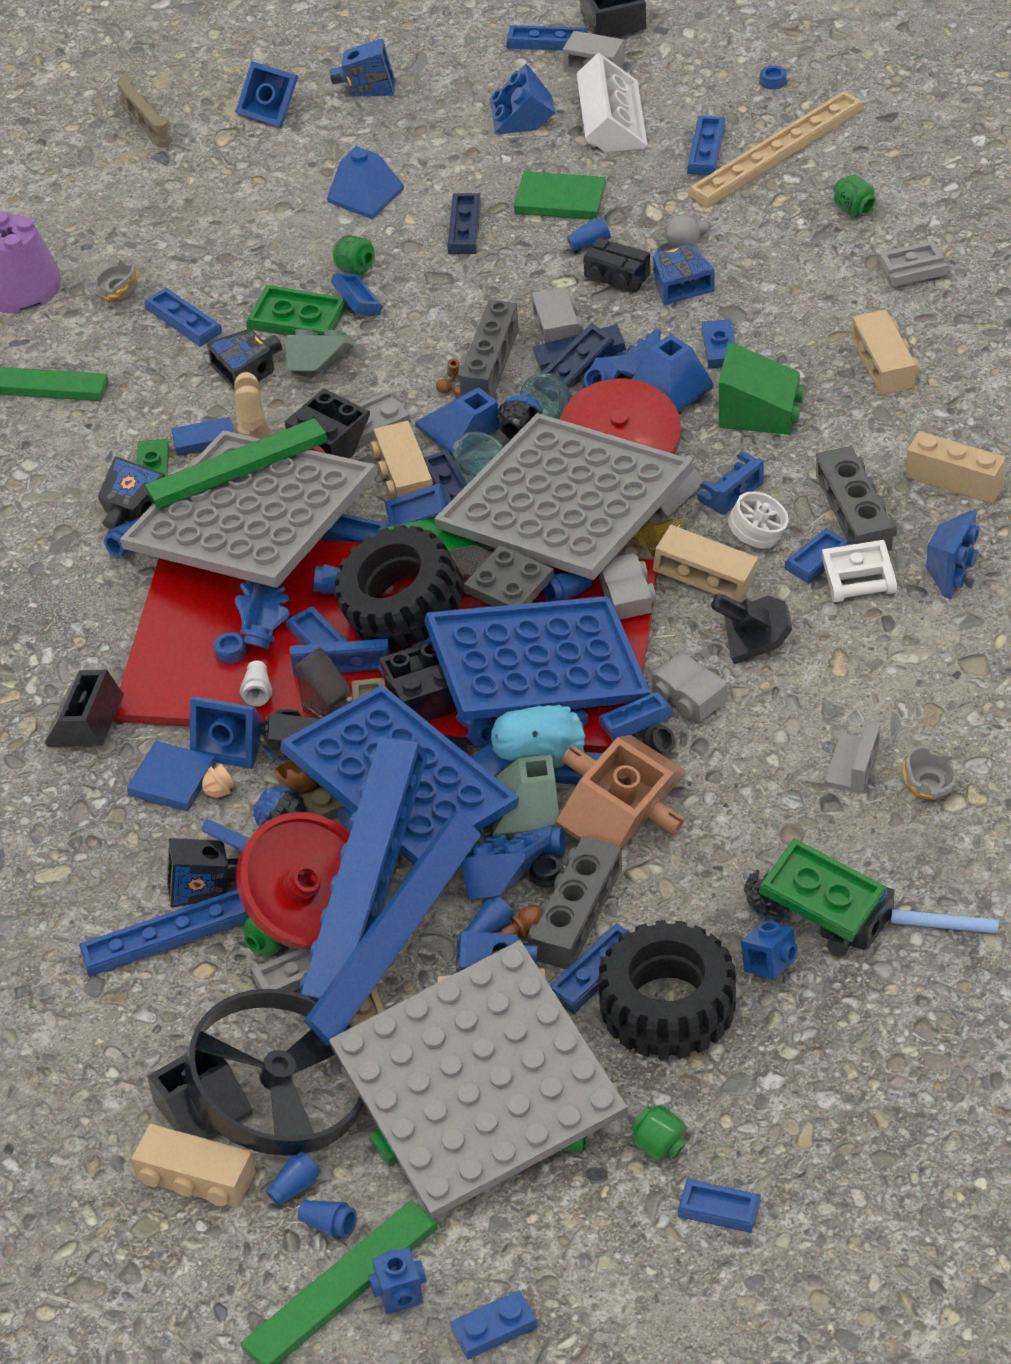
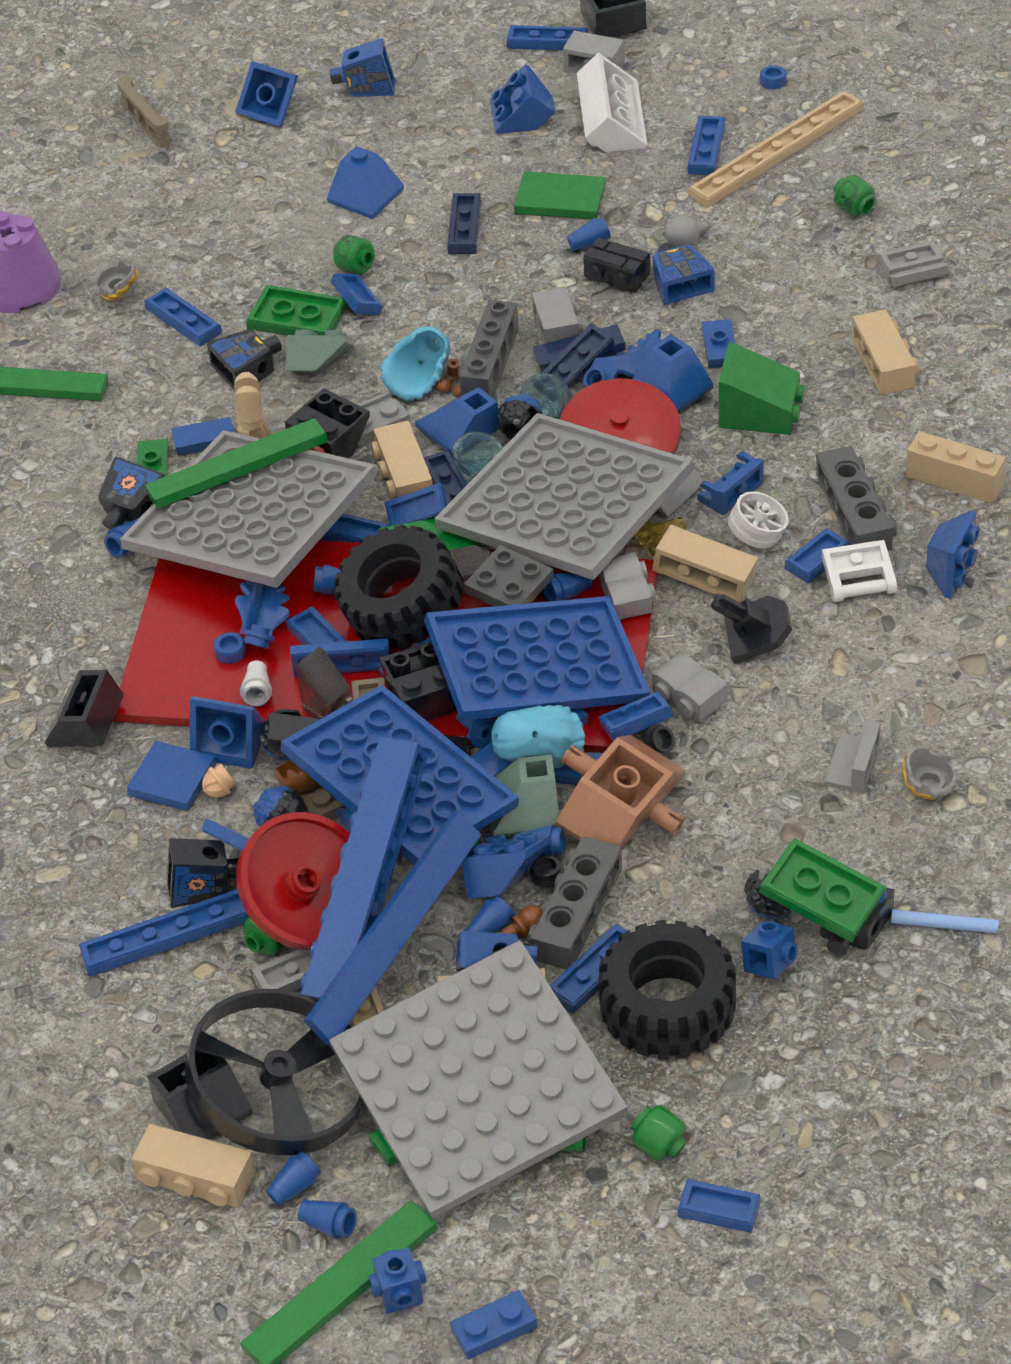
none -> medium azure piece [380,326,451,402]

